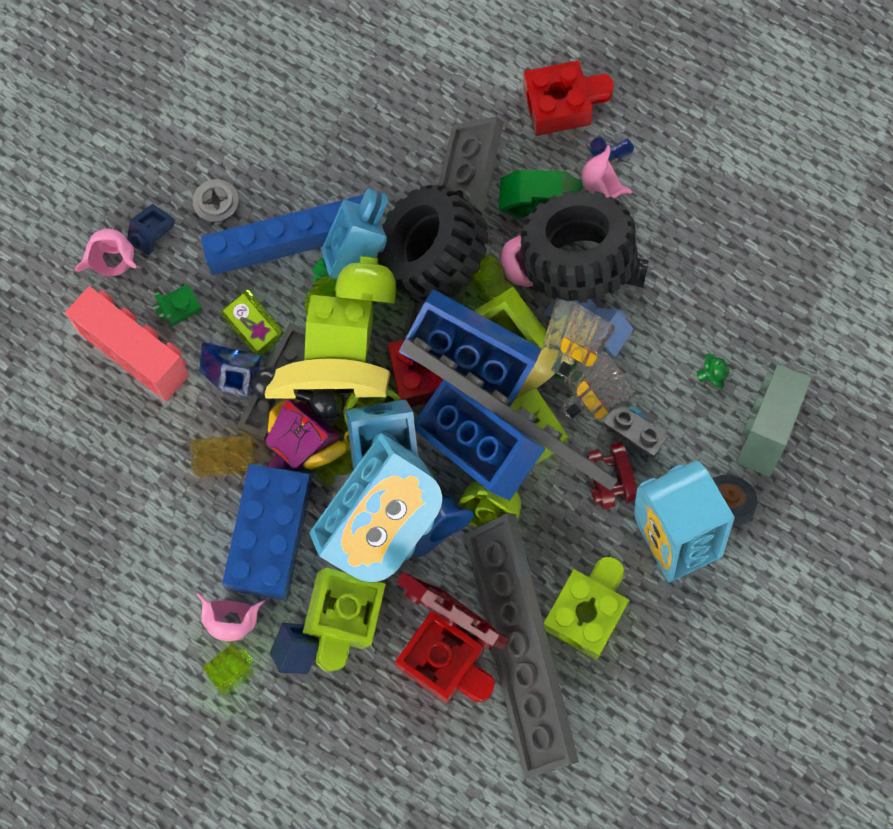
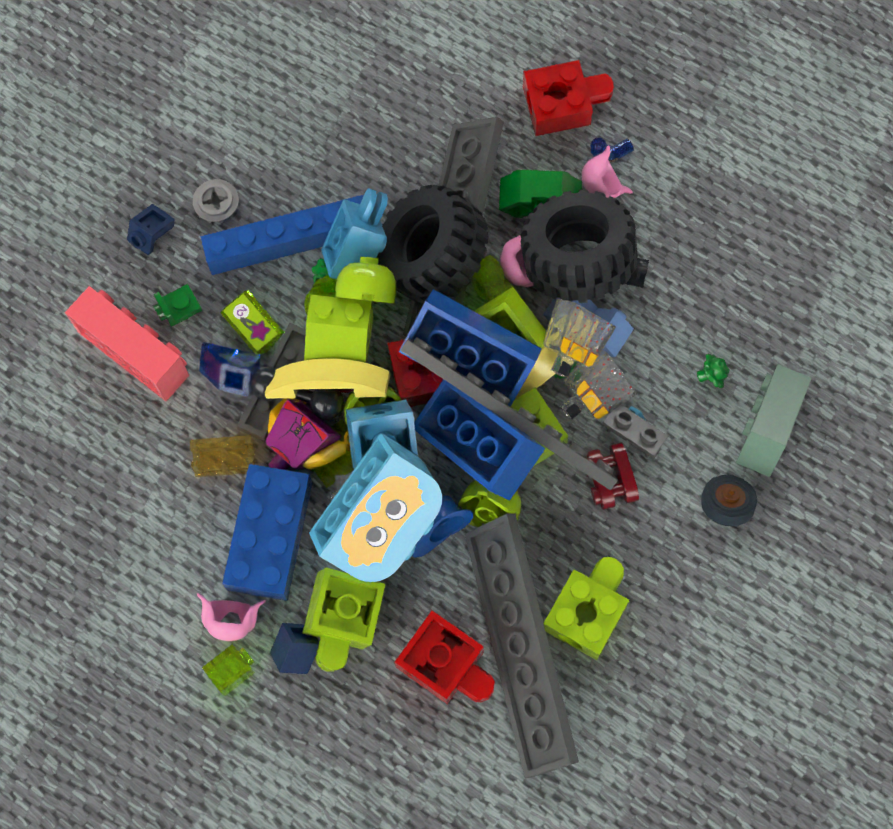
bright pink hair [75,229,137,276] -> none
dark red plate [396,572,510,650] -> none
medium azure brick [634,460,735,583] -> none

